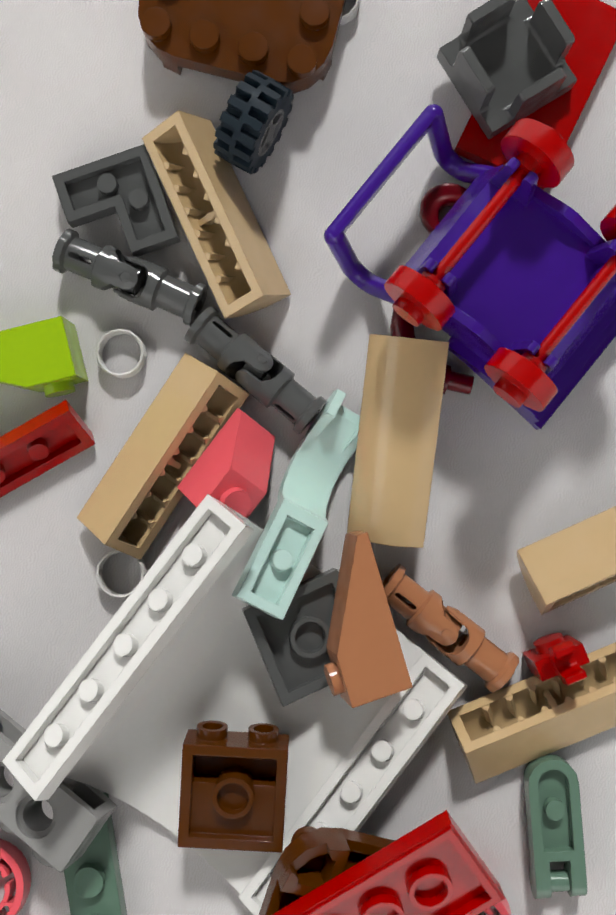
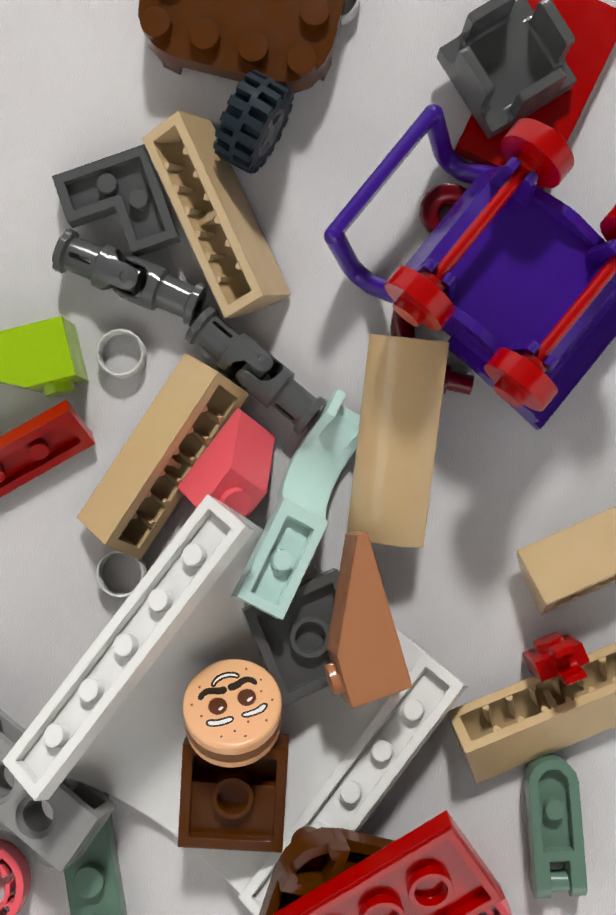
nougat piece [382,563,519,693] -> none
none -> light nougat head [183,659,282,768]

